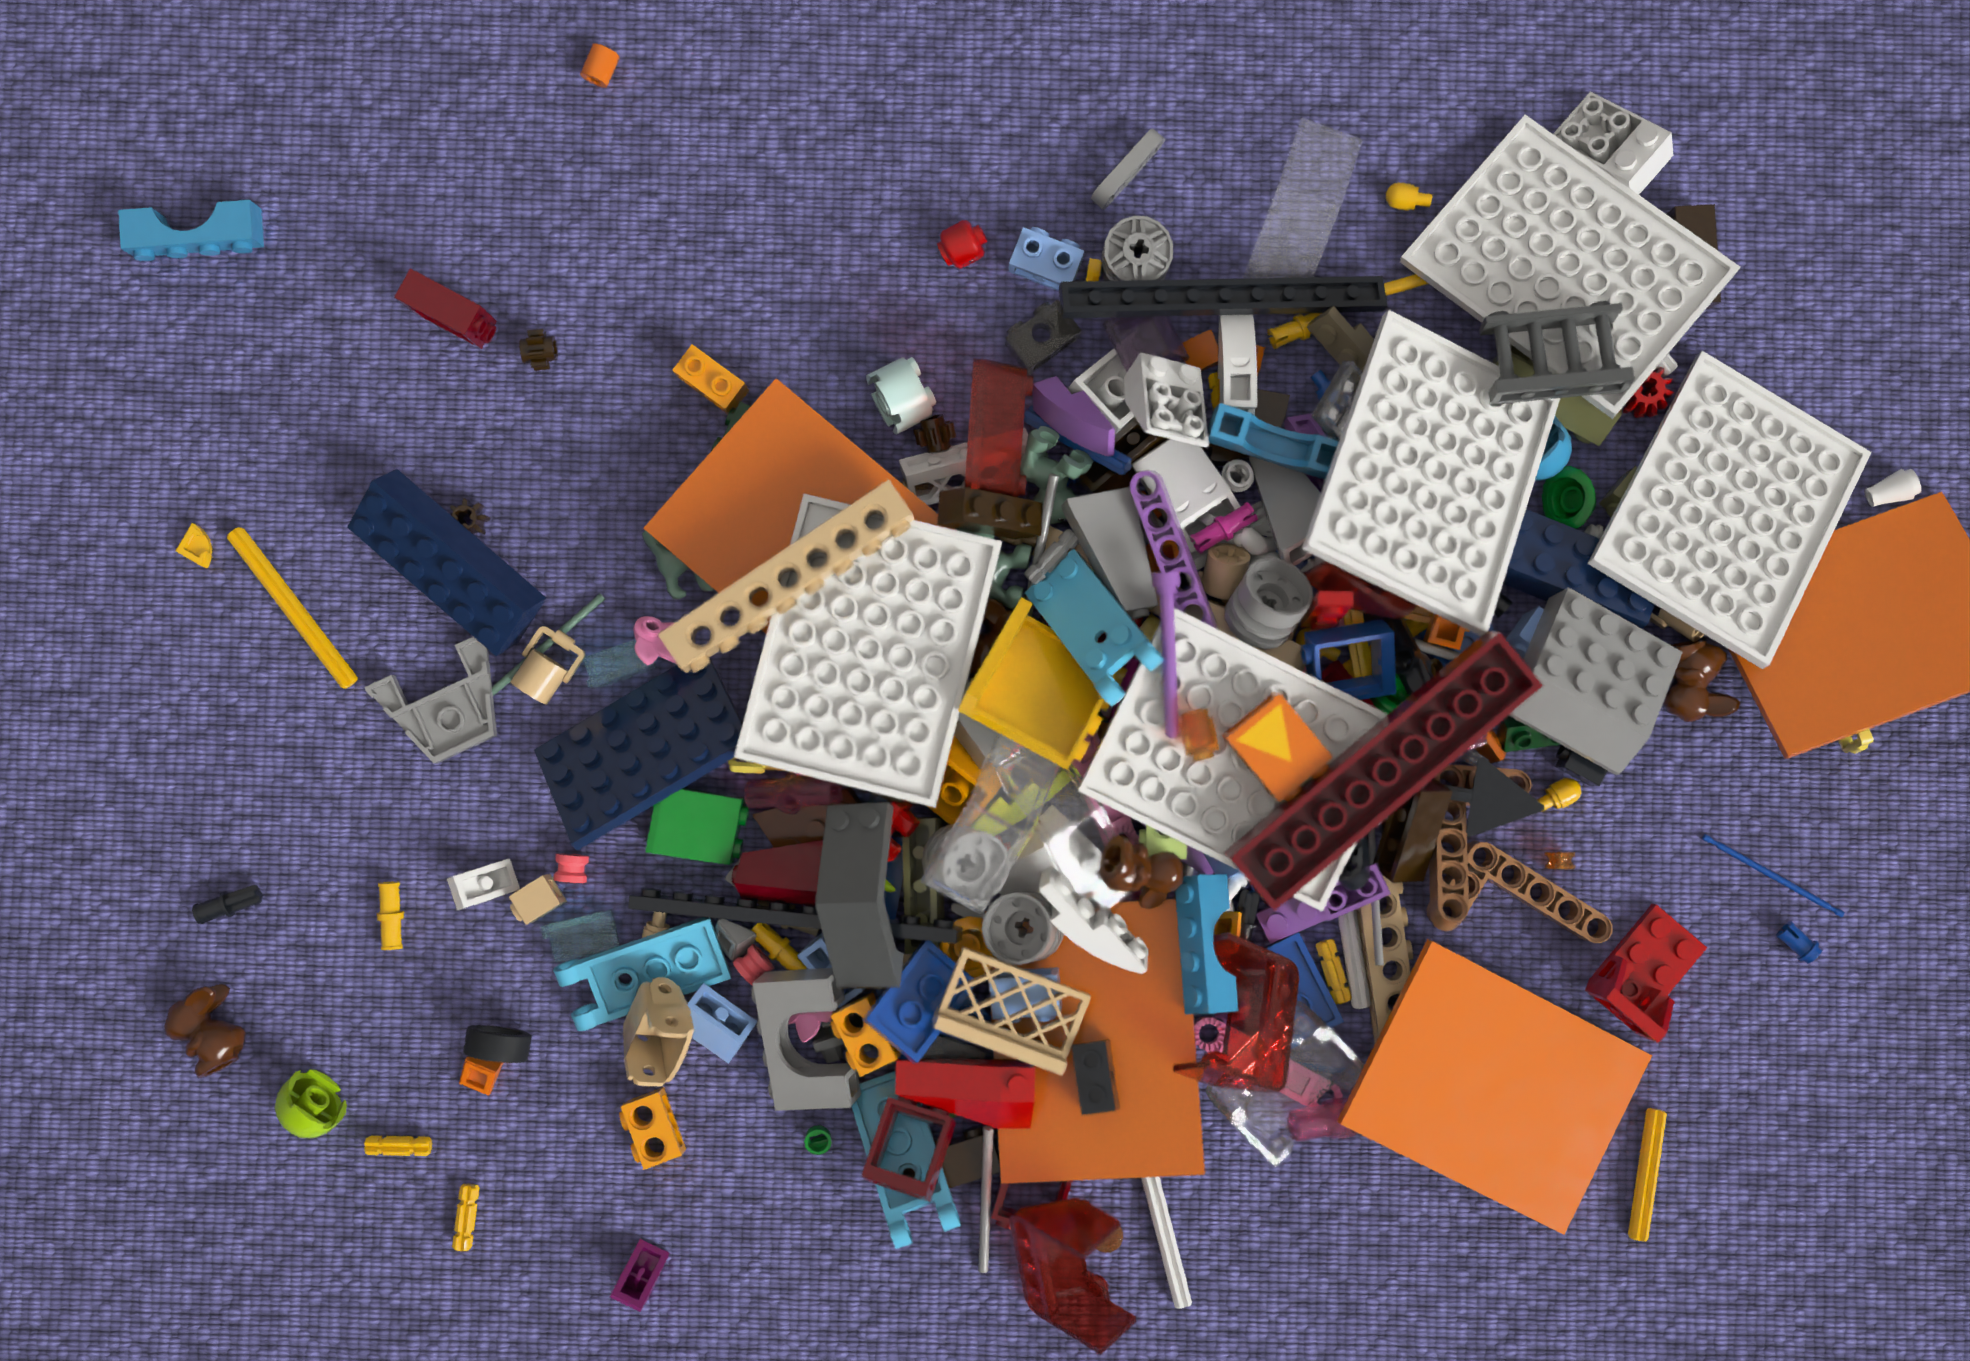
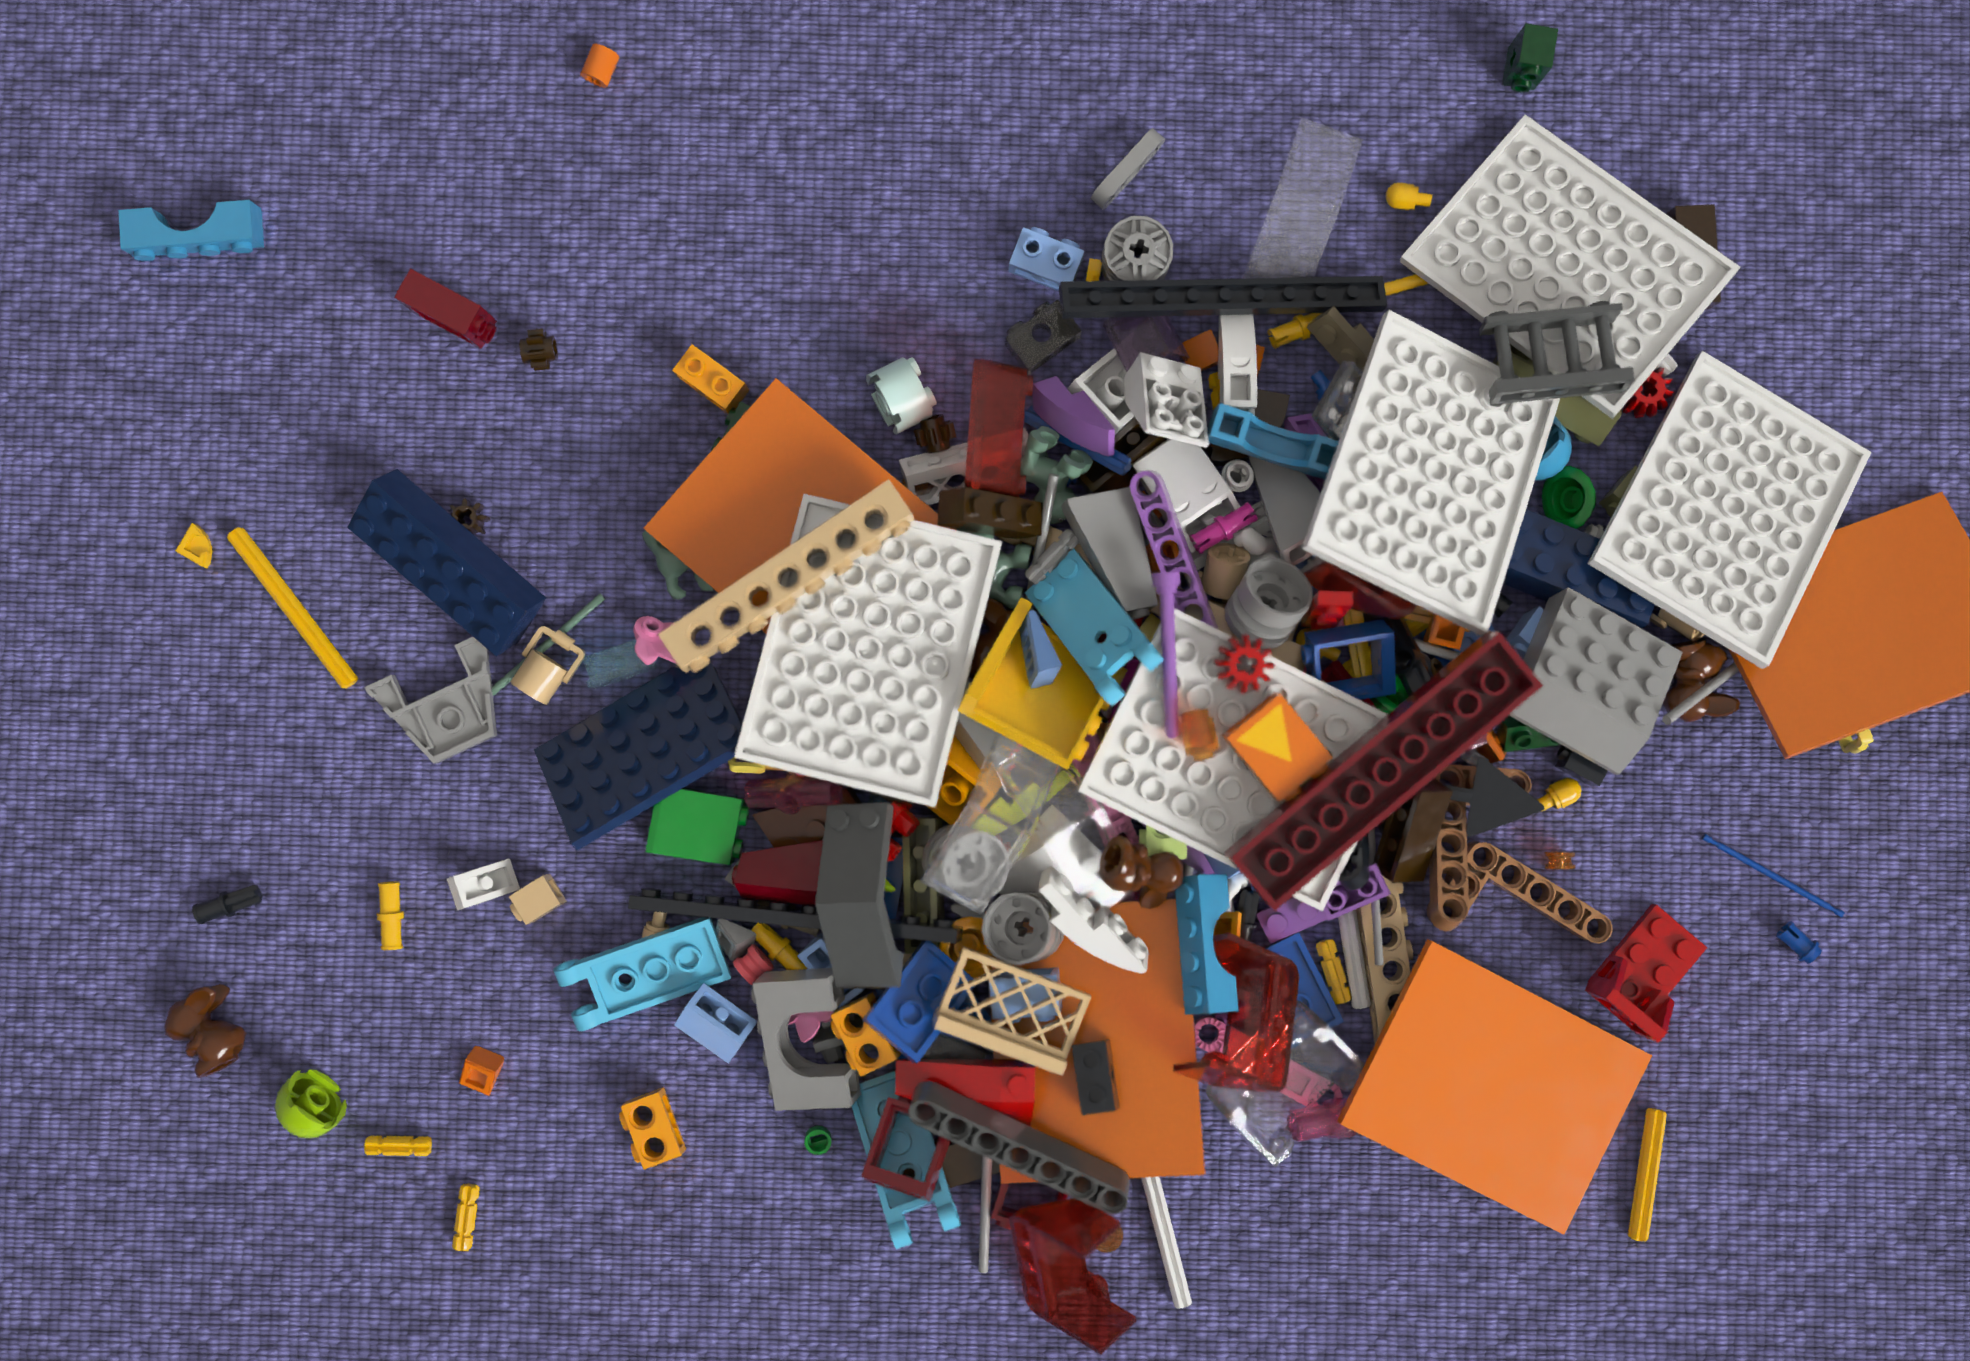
black tyre [463,1025,532,1063] -> none
clear light blue panel [540,909,620,962] -> none
coral wheel [553,853,589,883] -> none
magenta slope [610,1239,670,1312] -> none
tan piece [623,977,694,1087] -> none
red head [937,220,988,269] -> none
white slope [1554,91,1673,195] -> none
white cone [1865,469,1921,507] -> none
none -> dark grey beam [909,1081,1130,1214]
none -> medium blue slope [1019,610,1062,689]
none -> red gear [1214,634,1274,694]
none -> dark green brick [1502,23,1558,92]
none -> light grey axle [1662,662,1739,725]

